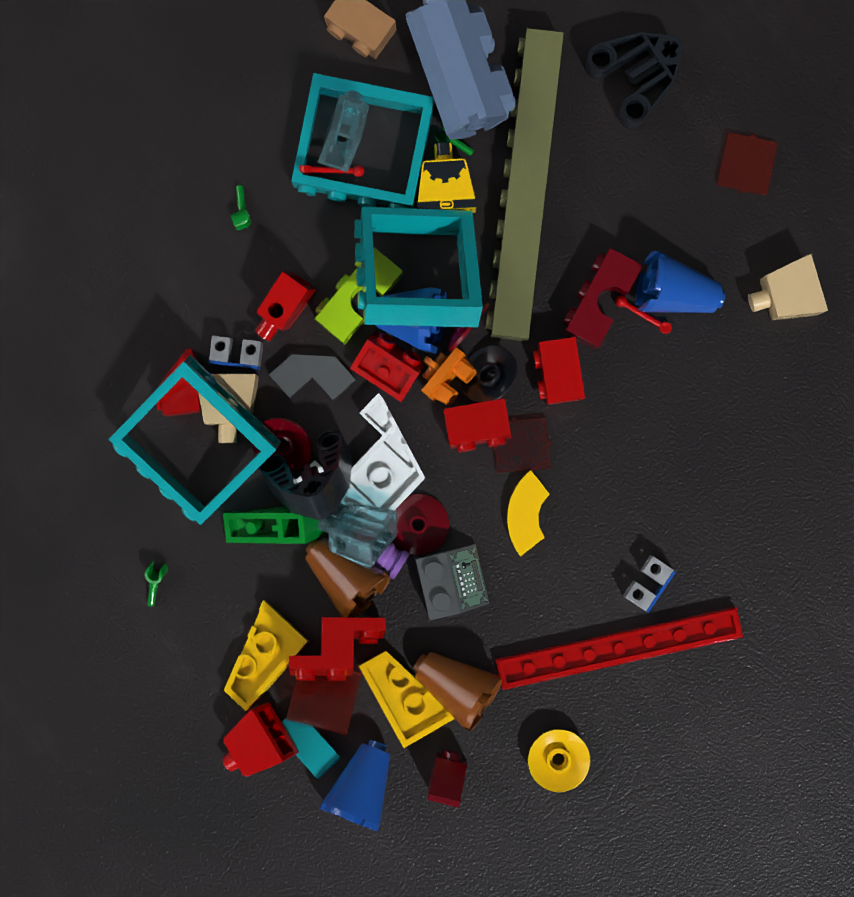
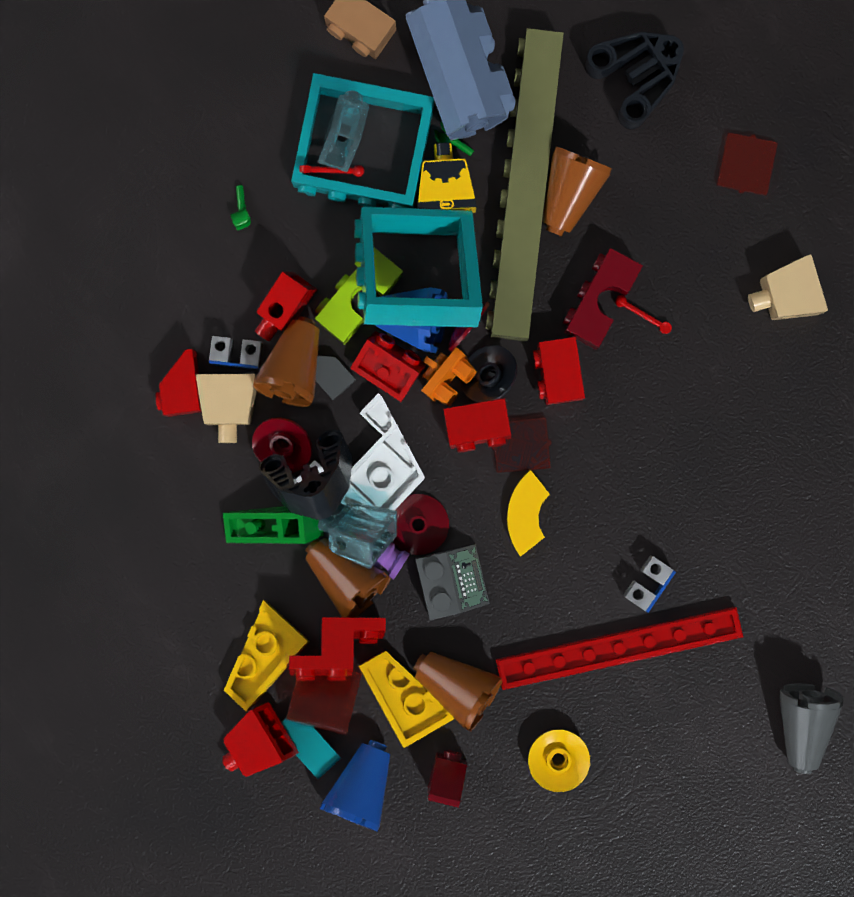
teal window [108,355,281,525] -> none
green hand [145,561,168,606] -> none
blue cone [635,250,725,313] -> none
none -> dark orange cone [253,317,320,407]
none -> dark orange cone [542,146,612,236]
none -> dark grey cone [779,683,844,774]

